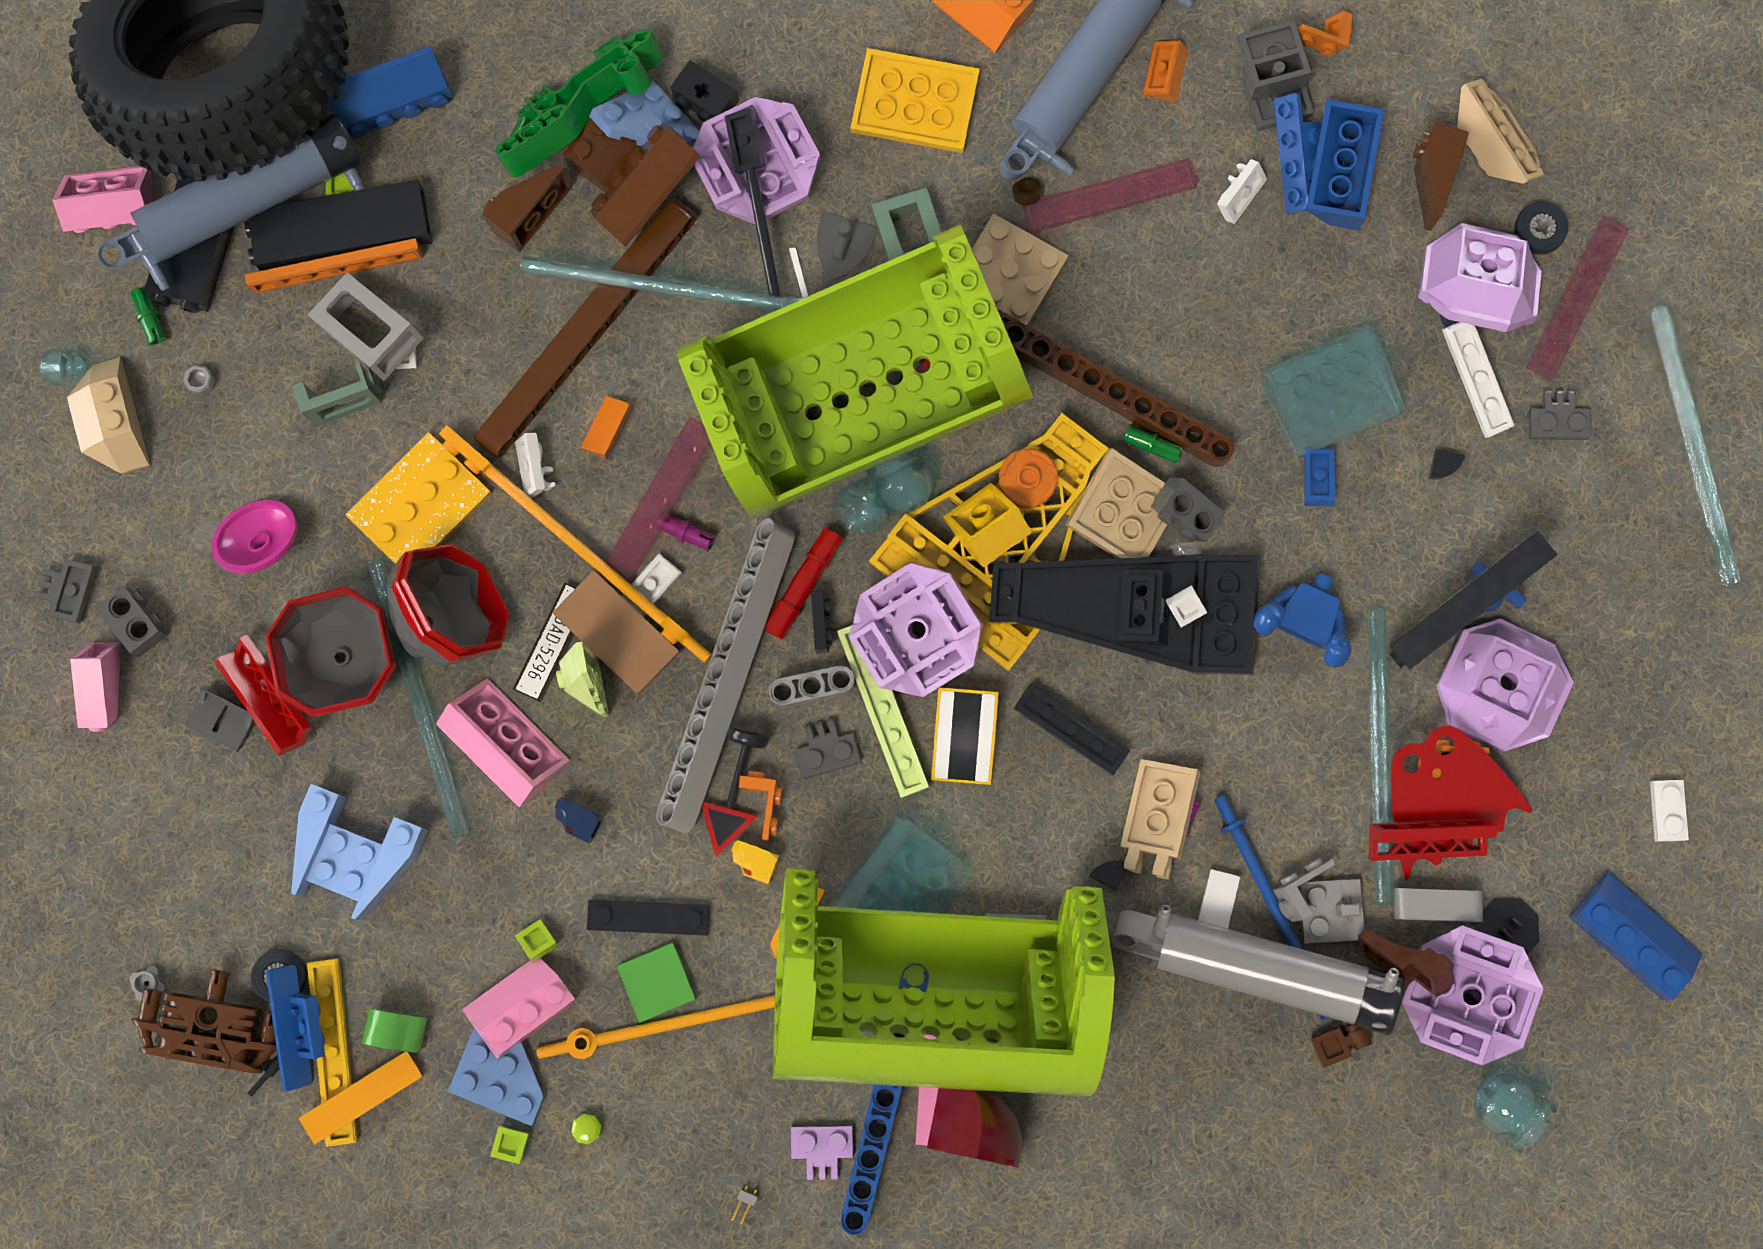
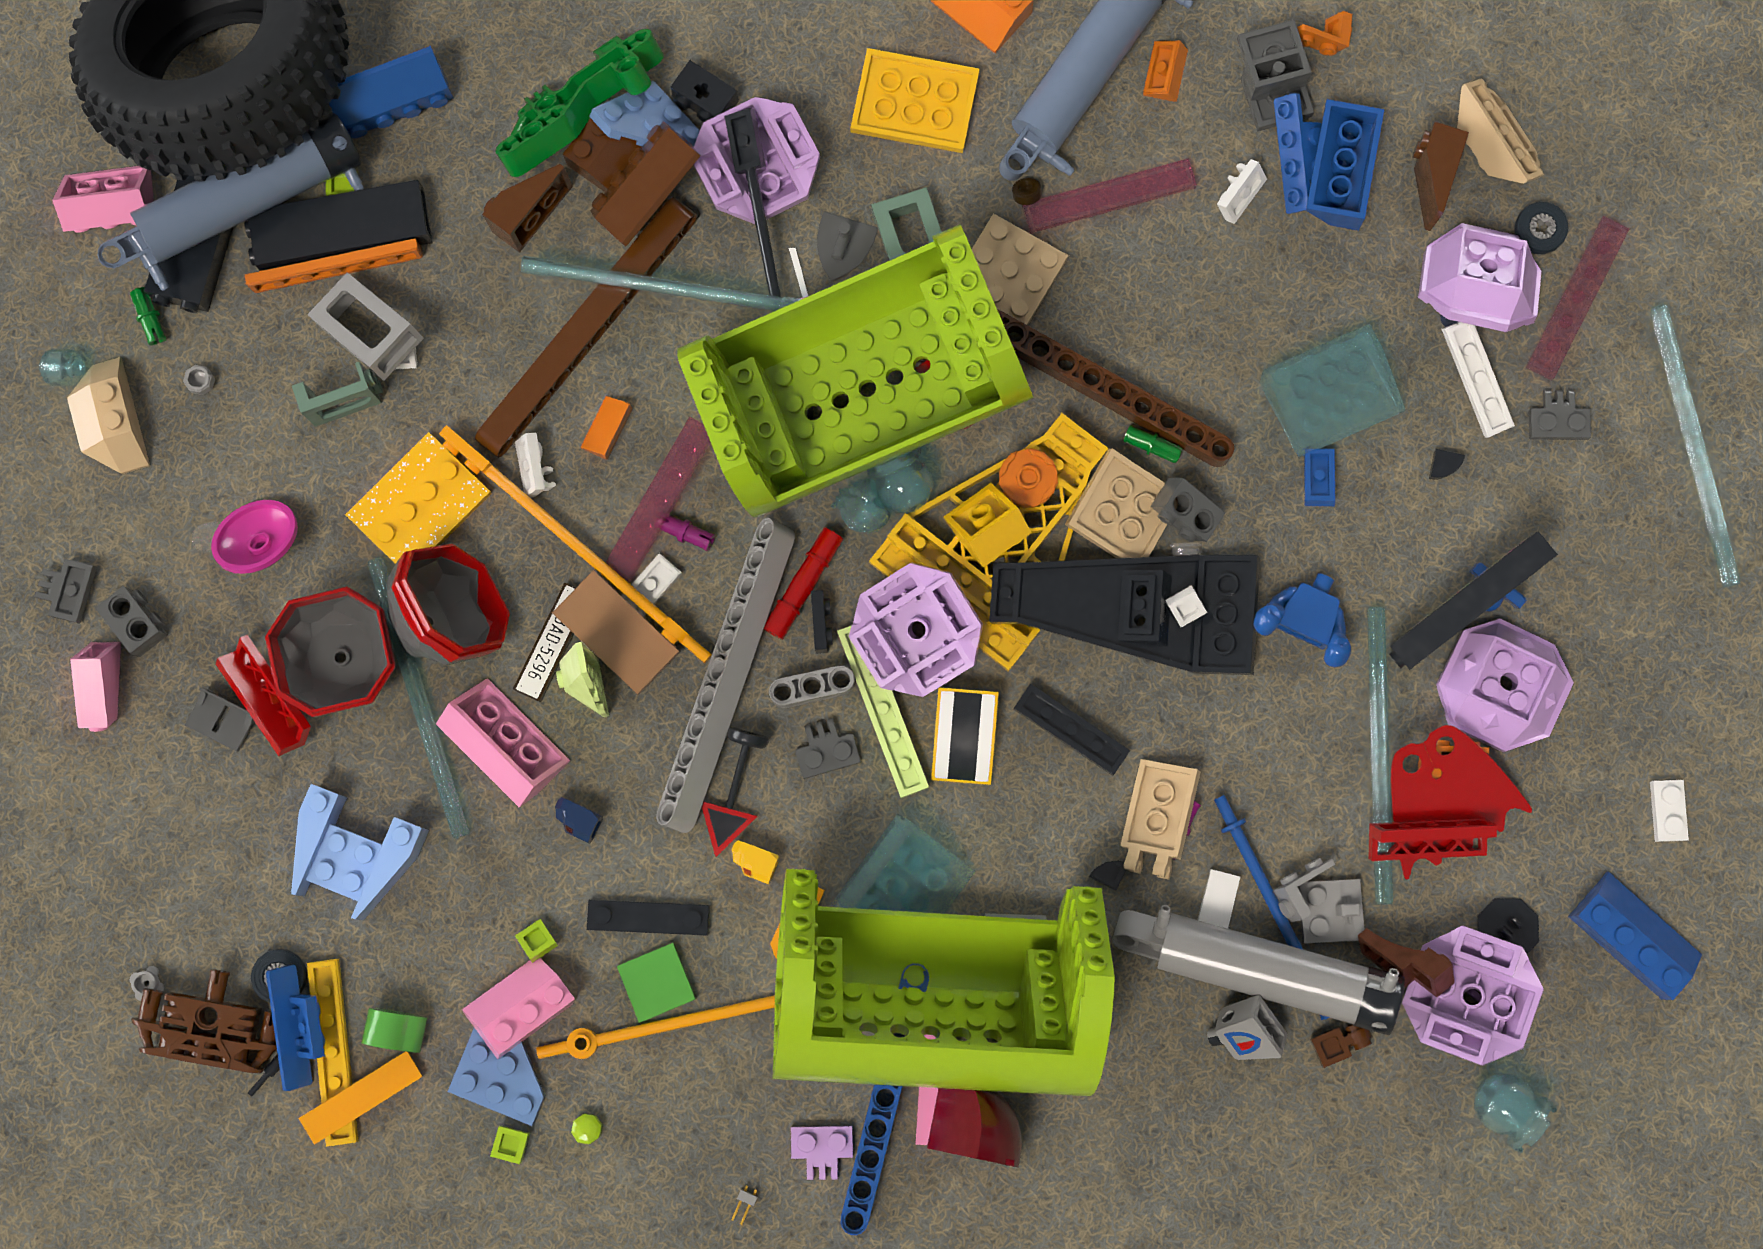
orange bracket [739,771,782,842] -> none
light grey beam [1394,888,1483,922] -> none
none -> light grey torso [1207,995,1288,1060]

